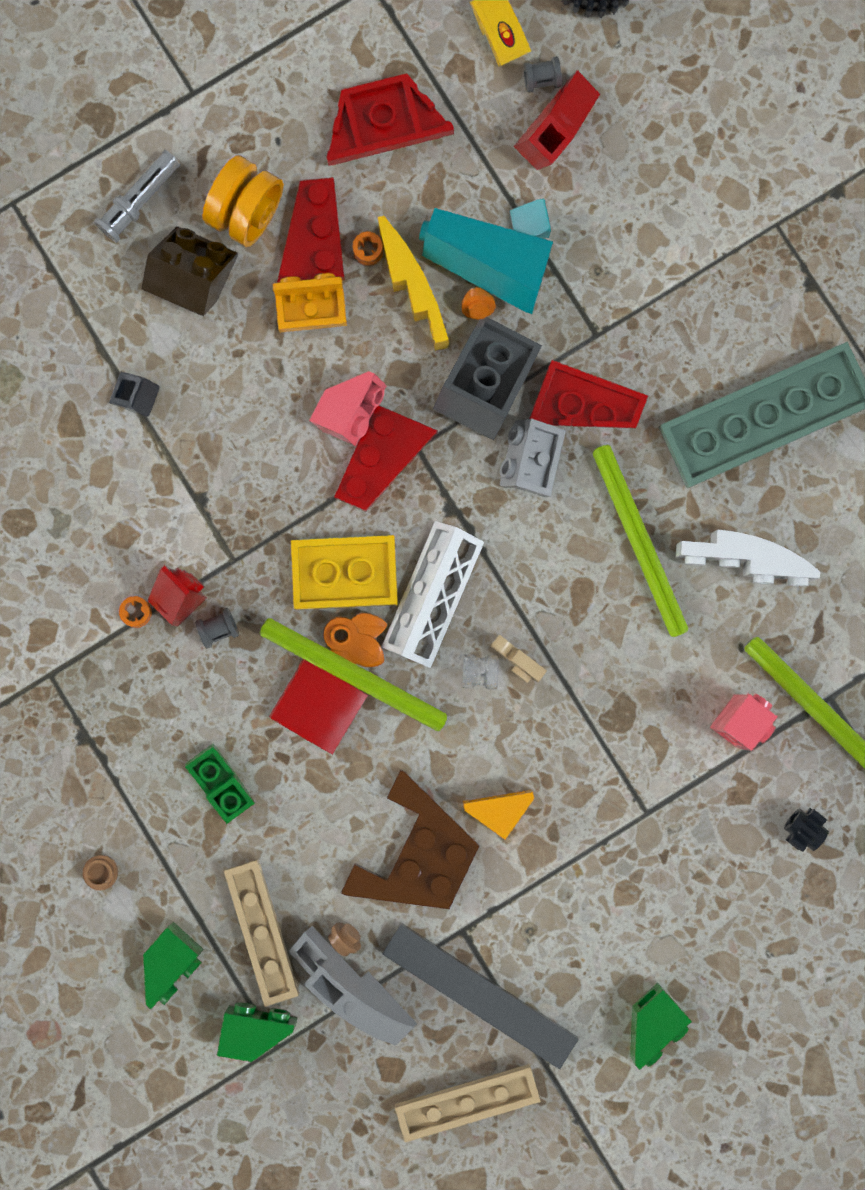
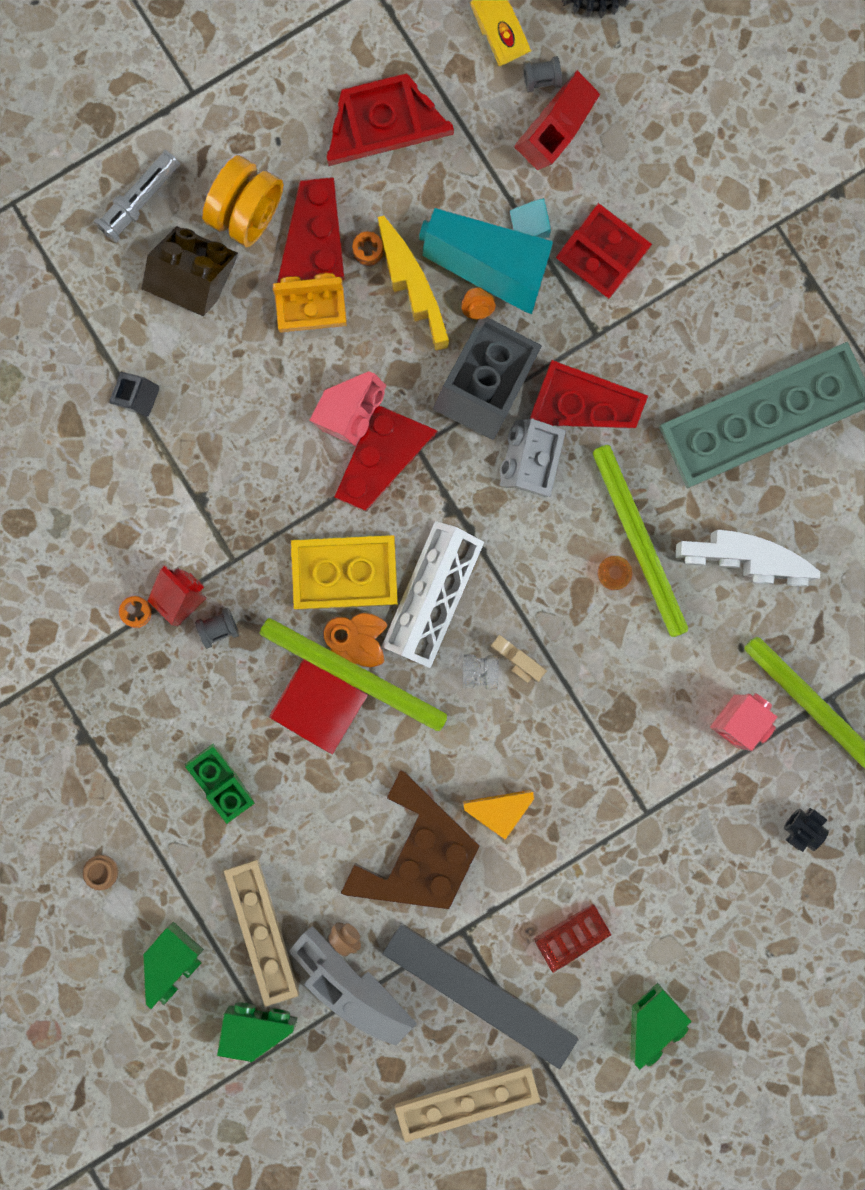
none -> clear red slope [534,903,612,973]
none -> red slope [555,203,652,299]
none -> clear orange plate [597,556,632,590]

